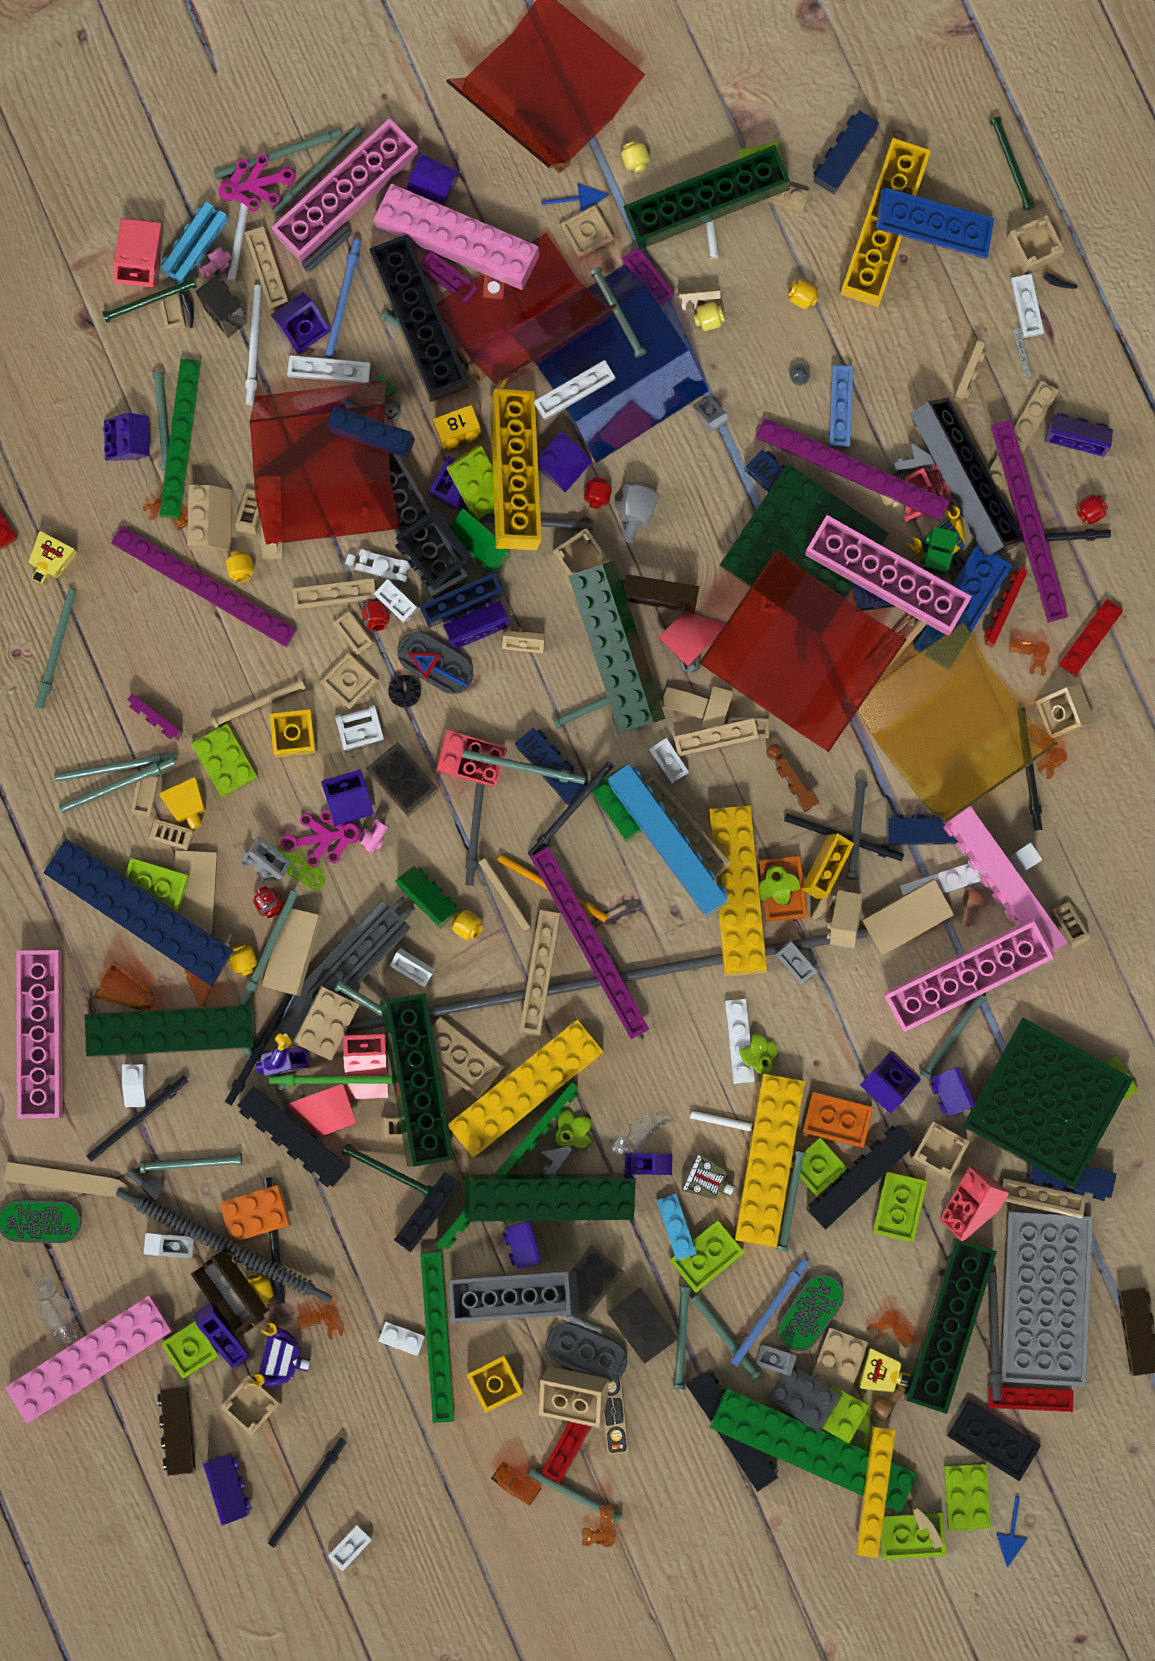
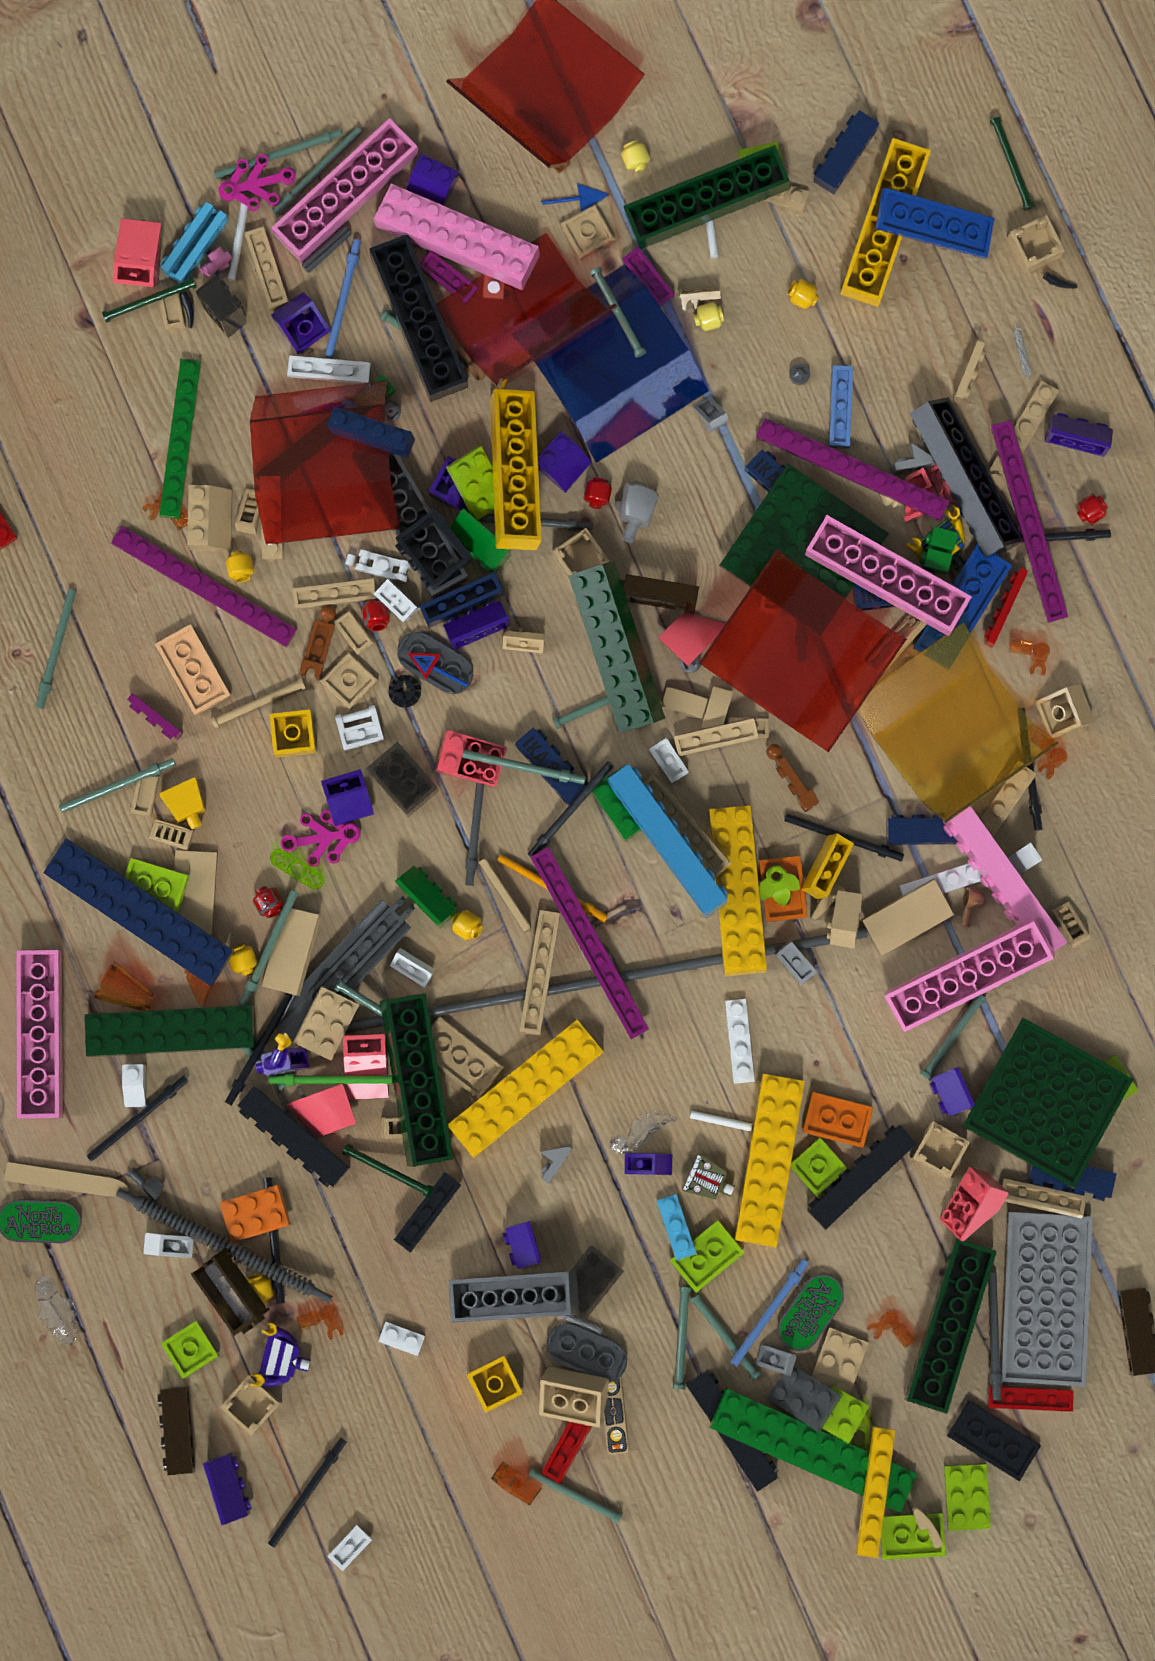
bright pink brick [5,1295,174,1424] -> none
light yellow torso [29,531,77,584] -> none
sand green bar [54,752,178,782] -> none
dark purple slope [103,413,150,461] -> none
sand green bar [140,1153,242,1173] -> none
sand green bar [152,372,169,470] -> none
lime plate [191,724,258,798] -> none
dark purple slope [193,1302,250,1369] -> none
light grey piece [241,837,292,883] -> none
white bar [245,285,262,406] -> none
bright pink plate [358,818,389,853] -> none
green plate [420,1252,454,1423] -> none
yellow brick [433,405,481,451] -> none
green plate [436,1082,579,1250] -> none
dark green brick [464,1173,636,1222] -> none
white plate [534,360,615,420] -> none
lime plate [555,1109,592,1149] -> none
clear orange bar [582,1505,616,1547] -> none
clear smoke brick [607,1287,678,1364] -> none
lime plate [739,1033,777,1074] -> none
sand green bar [776,1150,806,1252] -> none
dark grey bar [846,781,868,880] -> none
light yellow torso [858,1348,911,1392] -> none
dark purple slope [860,1051,921,1113] -> none
lime plate [872,1172,927,1243] -> none
medium nougat bar [872,1384,907,1422] -> none
blue piece [996,1496,1027,1568] -> none
white plate [1011,274,1044,338] -> none
red plate [1058,599,1124,677] -> none
none -> light nougat plate [155,624,231,716]
none -> dark orange plate [299,605,336,680]
none -> tan plate [980,762,1037,838]

